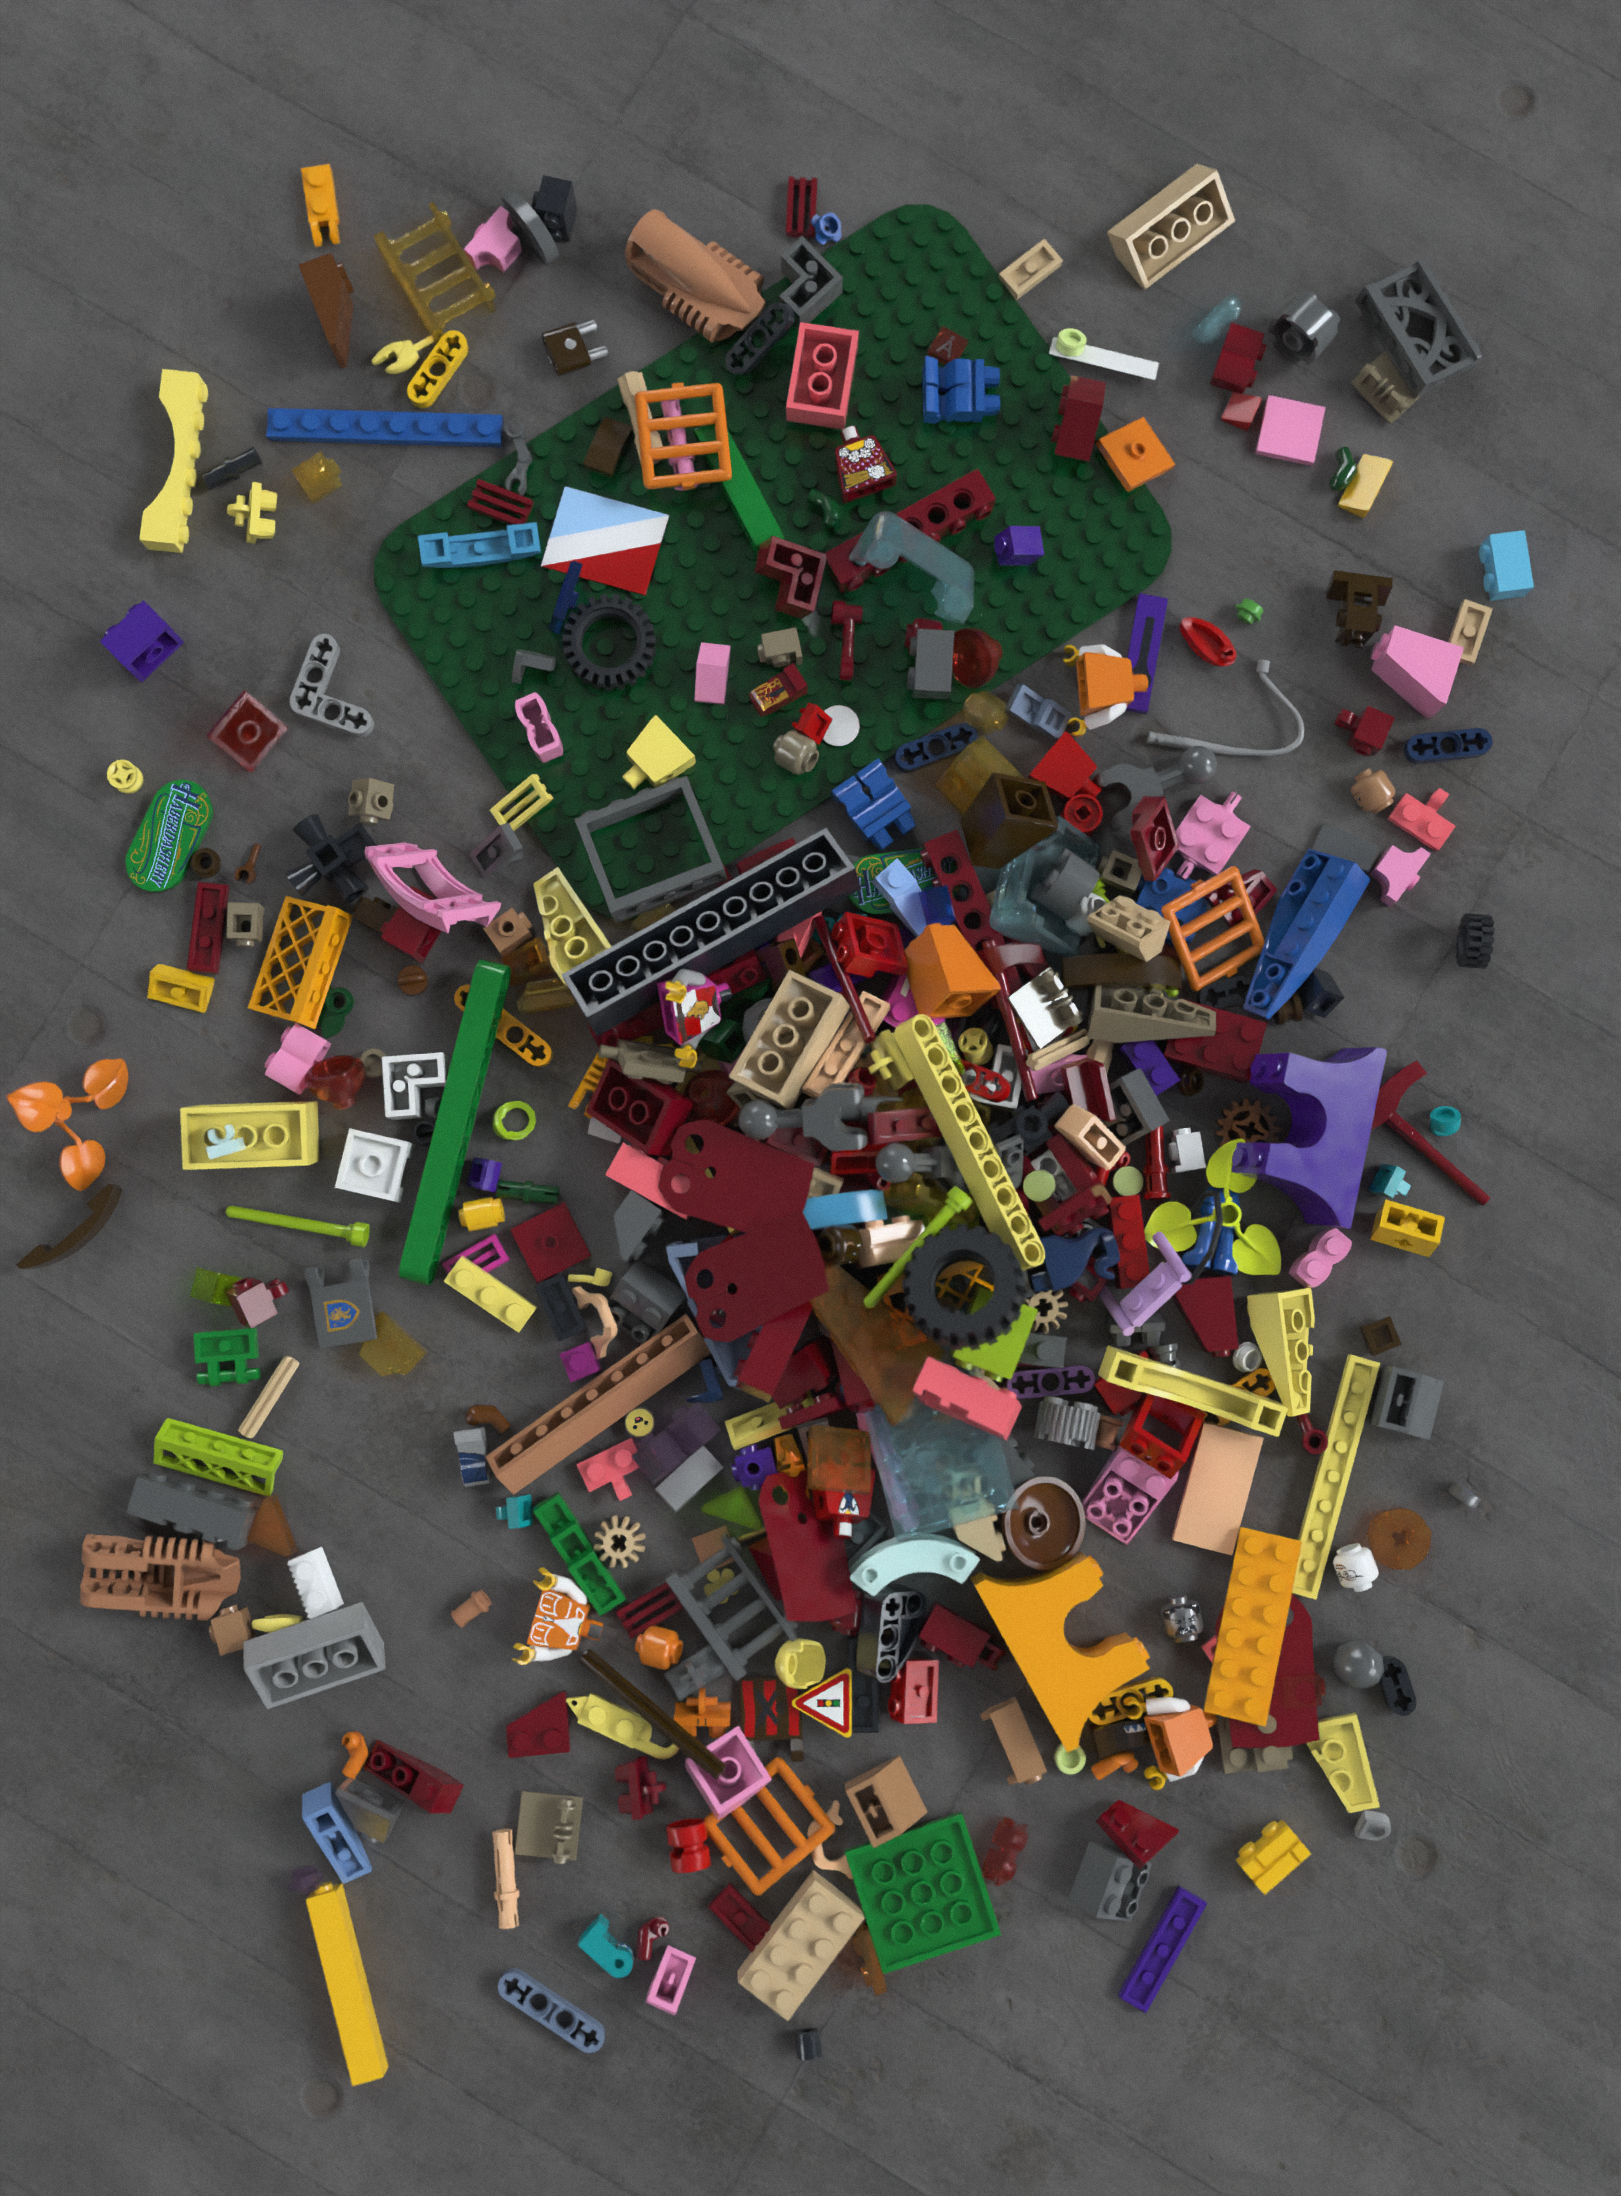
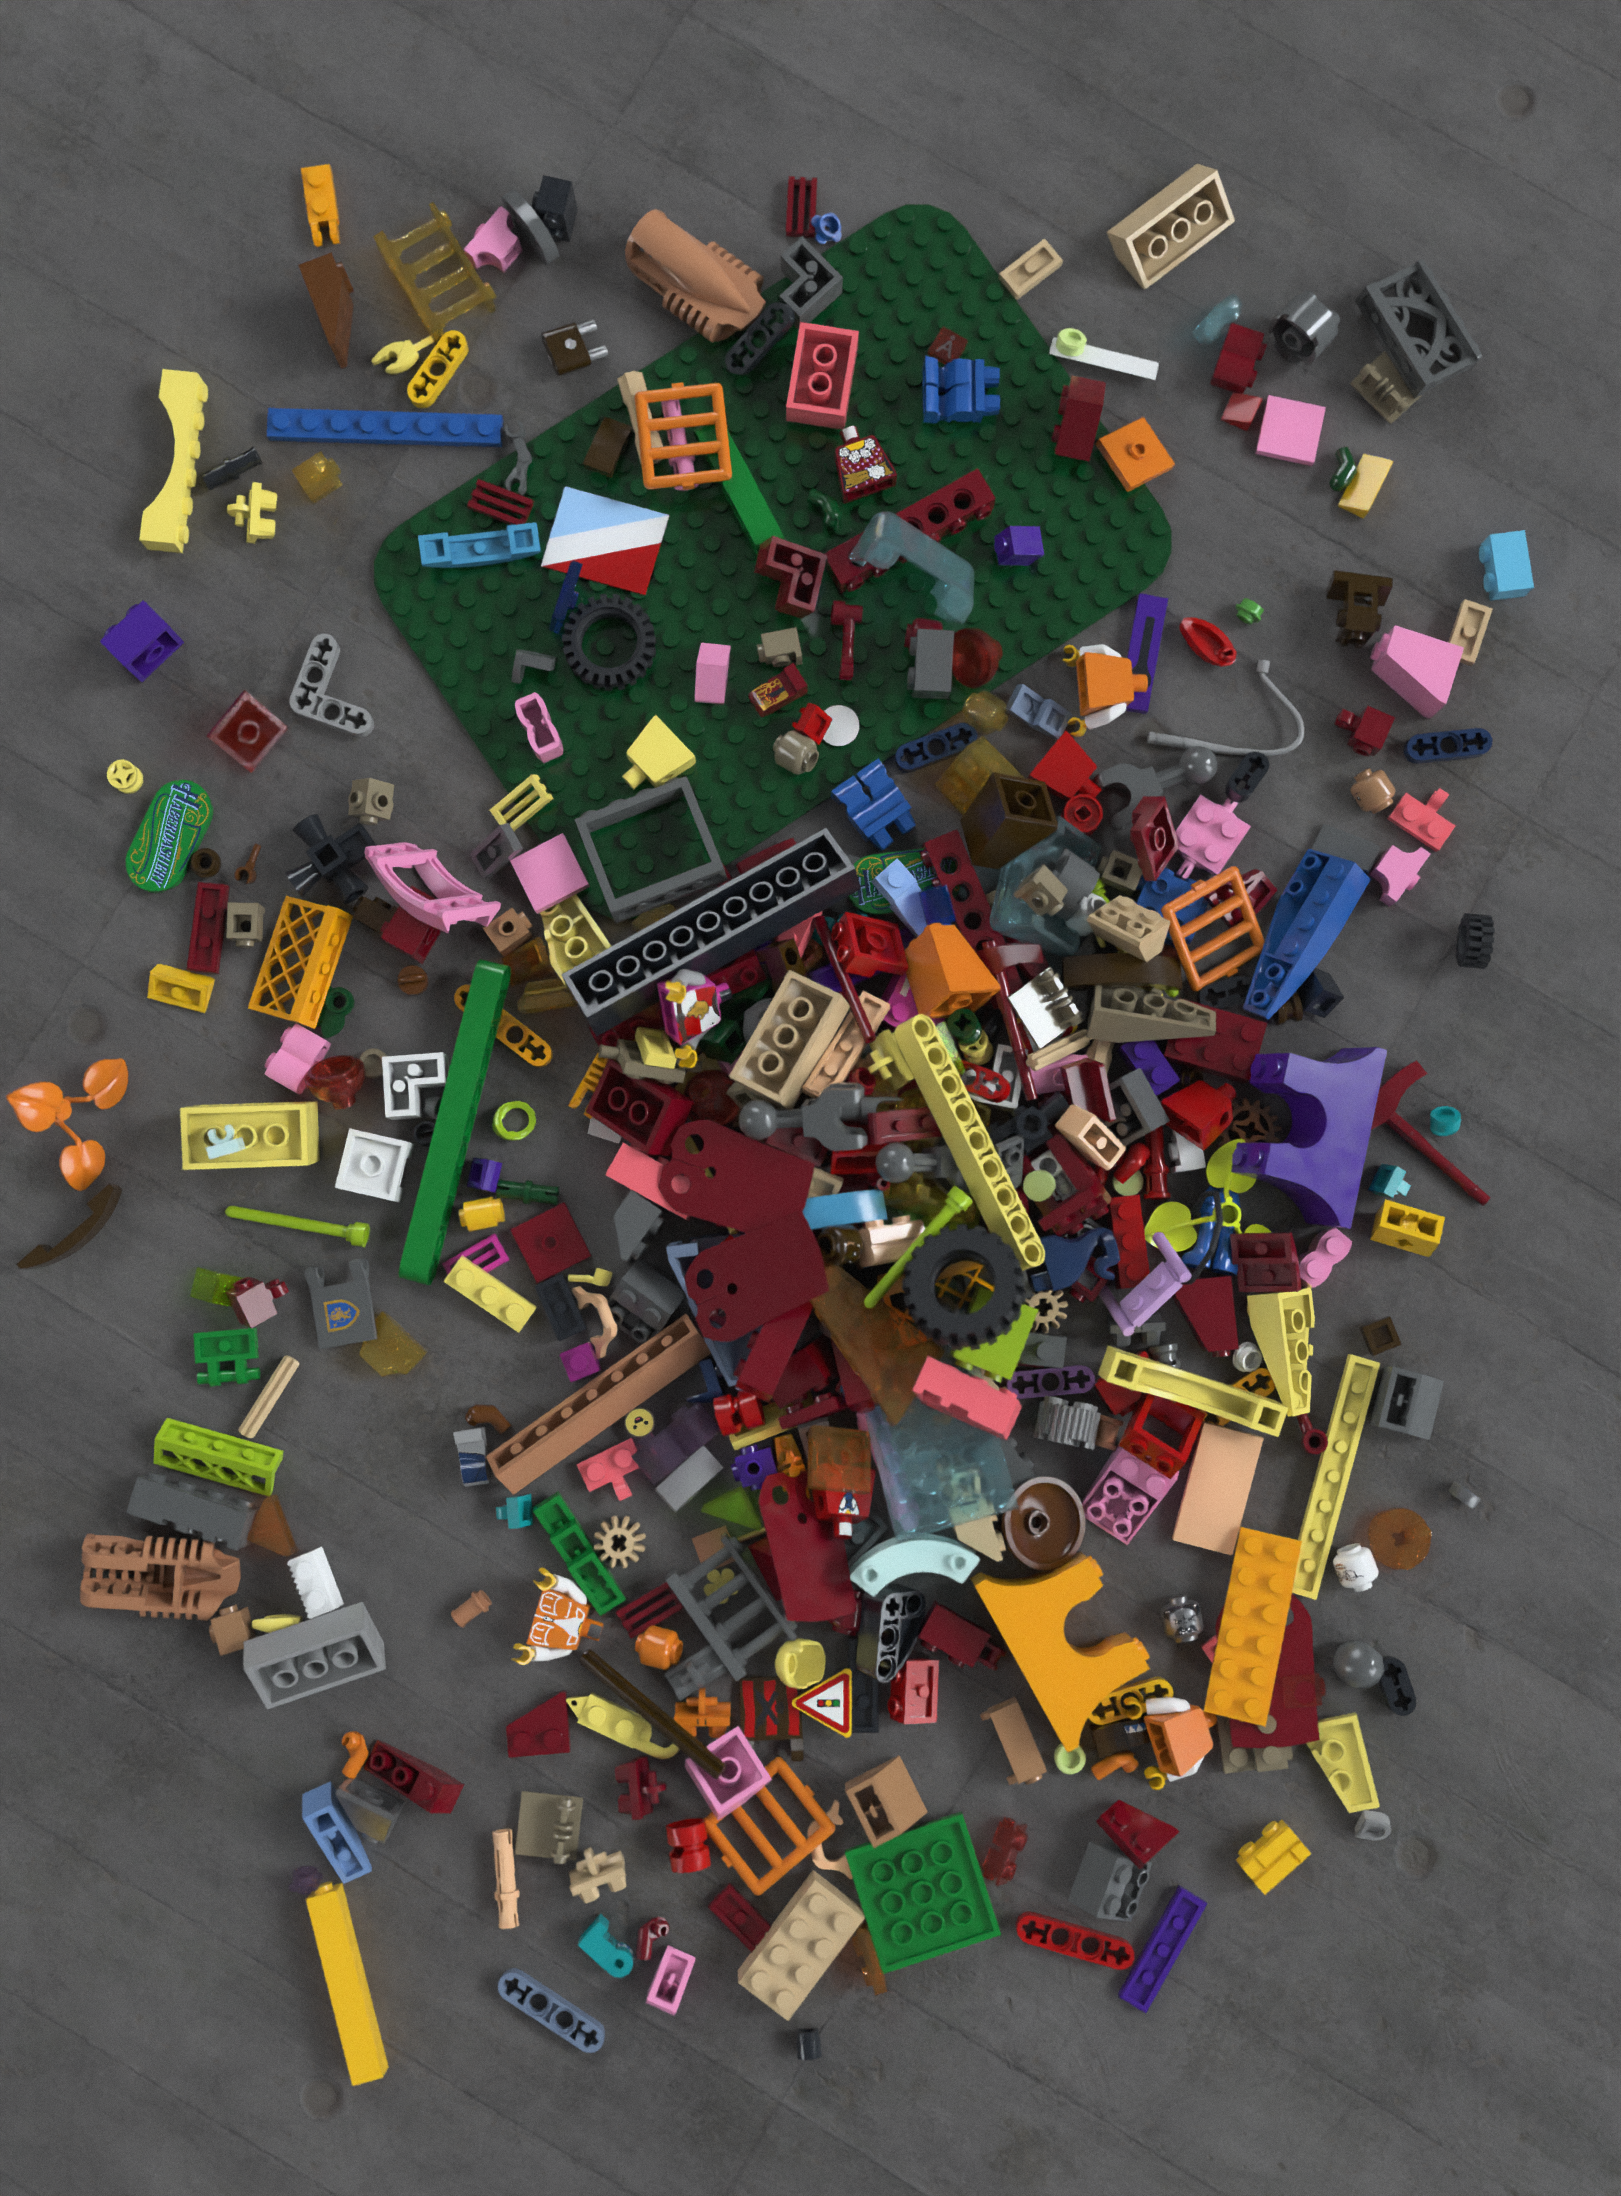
none -> bright pink tile [510,833,590,914]
none -> tan hips [569,1848,626,1904]
none -> light yellow tile [635,1027,677,1069]
none -> red wheel [713,1390,766,1437]
none -> dark green wheel [947,1008,982,1045]
none -> dark tan brick [1013,864,1068,917]
none -> red beam [1016,1911,1134,1970]
none -> red arm [1113,1143,1150,1184]
none -> red torso [1161,1081,1237,1151]
none -> black beam [1225,751,1270,803]
none -> dark red slope [1230,1232,1302,1292]

